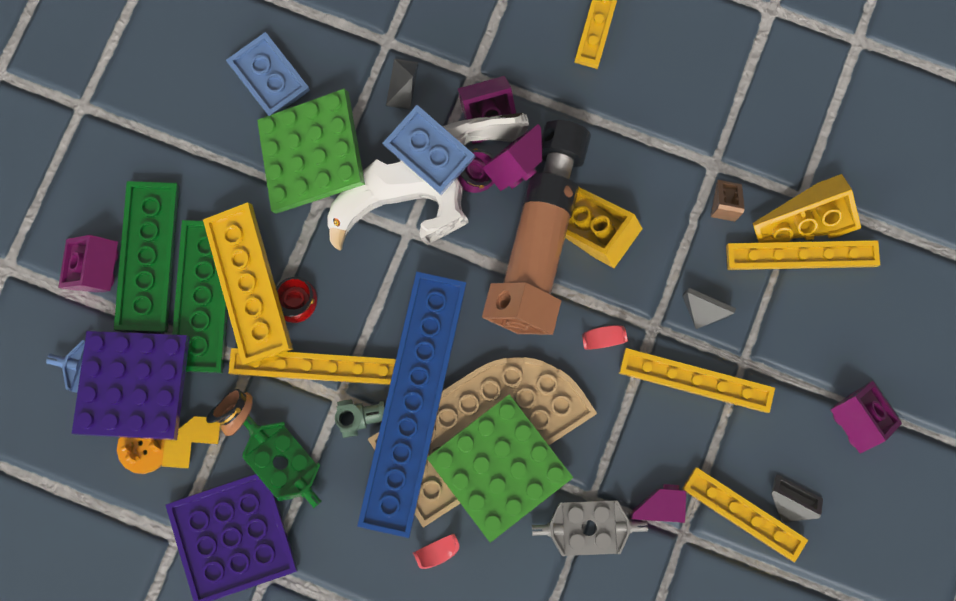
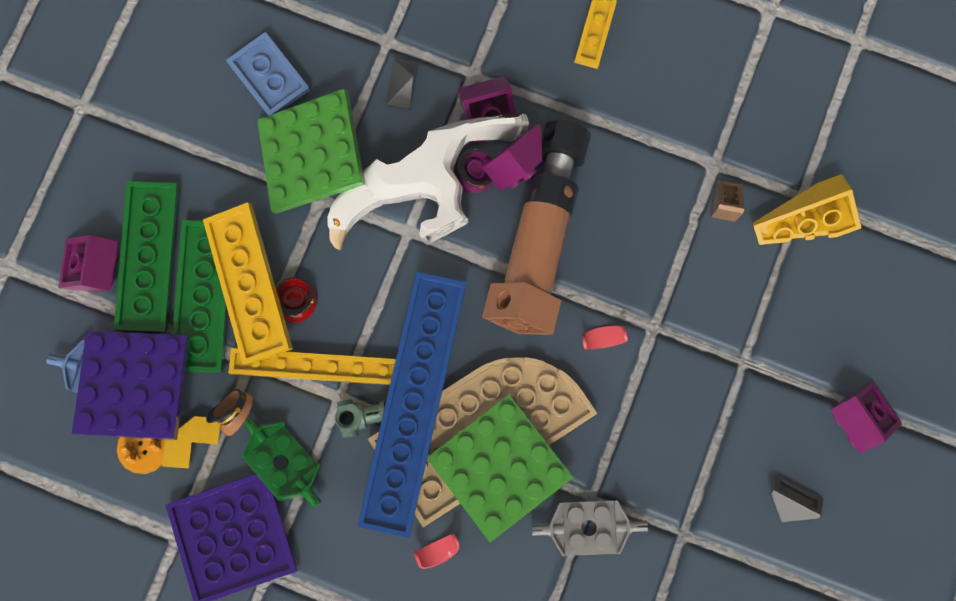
medium blue plate [382,105,475,195] -> none
yellow slope [565,187,643,268] -> none
yellow plate [619,348,775,413] -> none
magenta slope [629,484,686,523] -> none
slope [682,288,736,329] -> none
yellow plate [682,467,808,562] -> none
yellow plate [726,240,880,270] -> none

